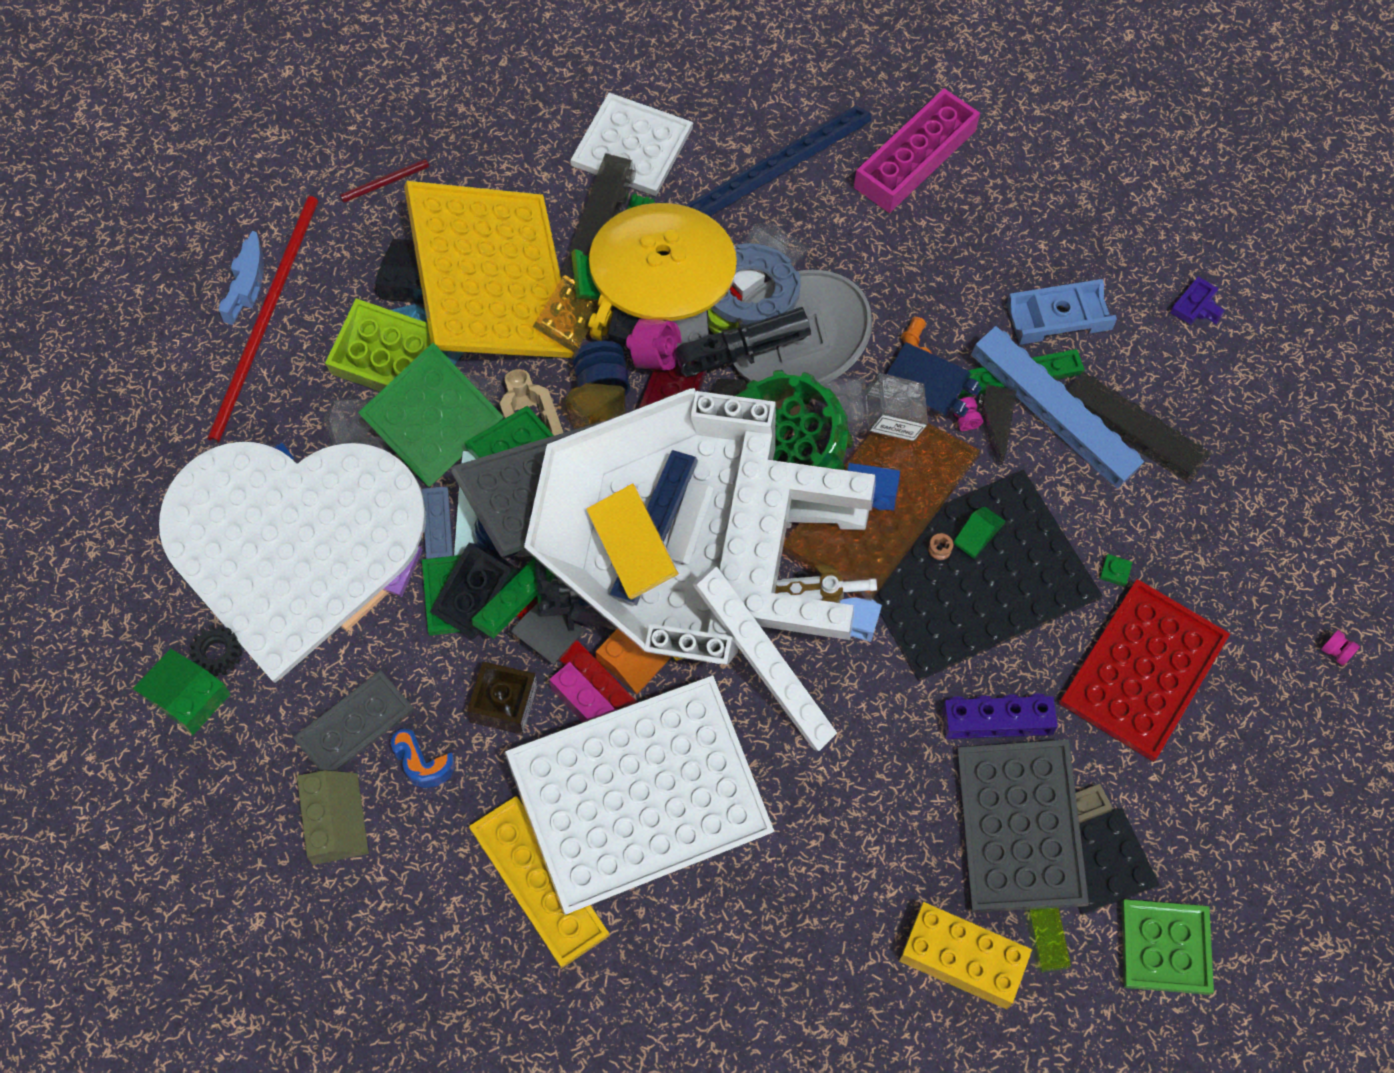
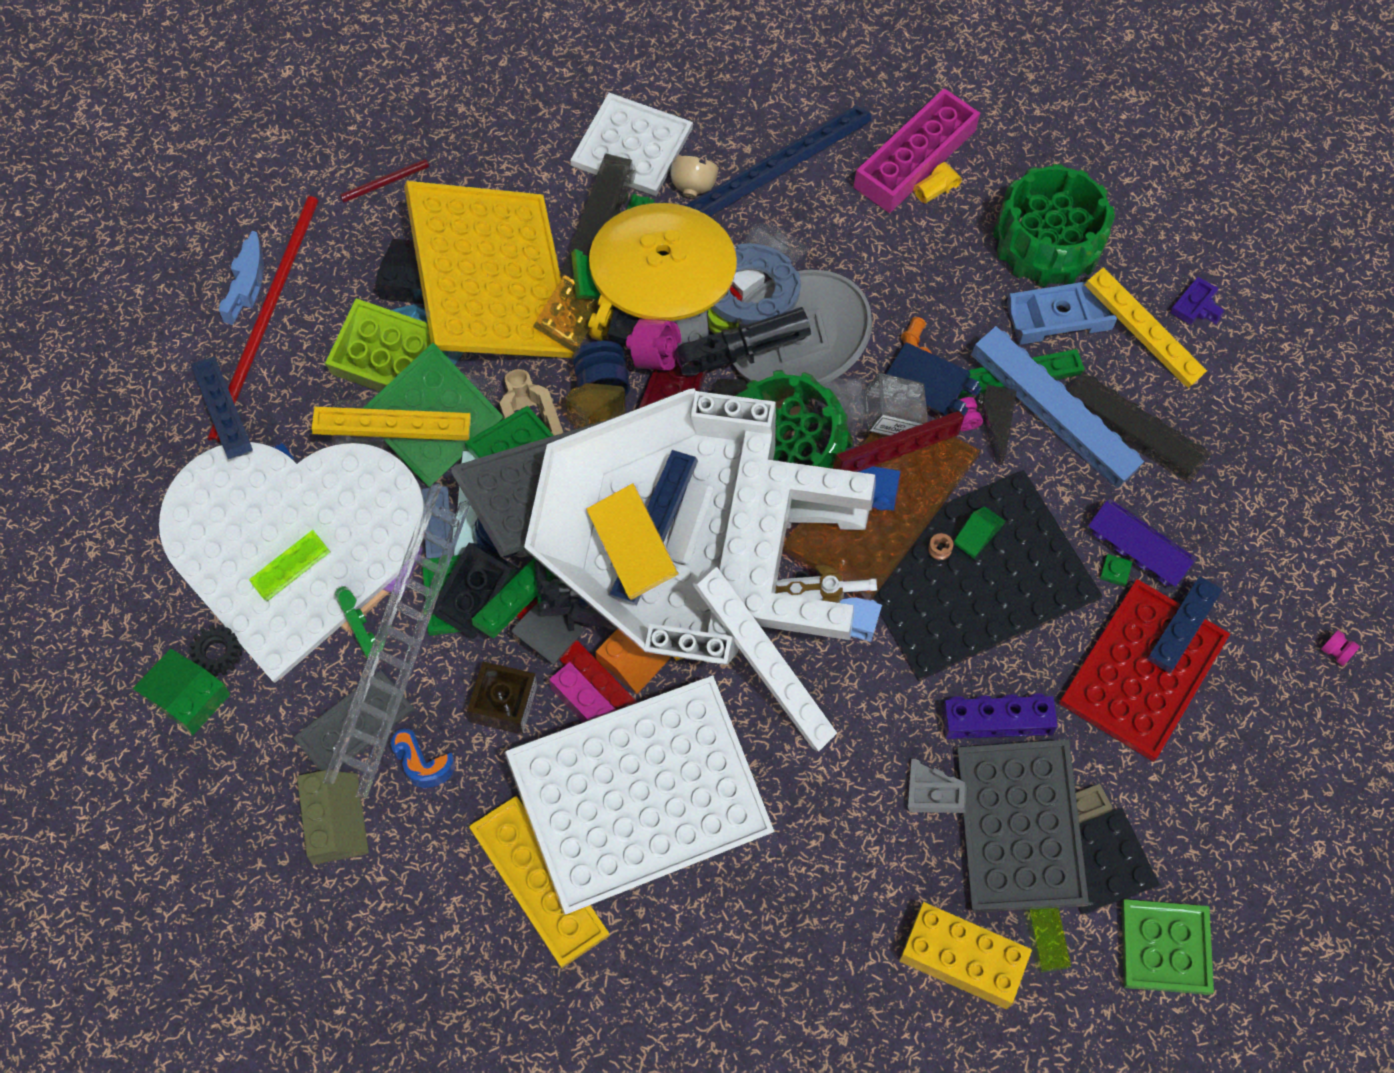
none -> dark blue plate [191,356,253,459]
none -> clear neon green plate [249,530,331,602]
none -> yellow plate [312,407,471,440]
none -> clear ladder [323,483,470,799]
none -> green hinge [335,586,379,660]
none -> tan cylinder [671,156,719,198]
none -> dark red tile [833,411,964,472]
none -> light grey wing [908,759,967,813]
none -> yellow piece [913,162,962,203]
none -> green wheel [993,164,1115,287]
none -> yellow plate [1085,267,1207,388]
none -> dark purple brick [1089,499,1197,587]
none -> dark blue plate [1147,576,1223,674]

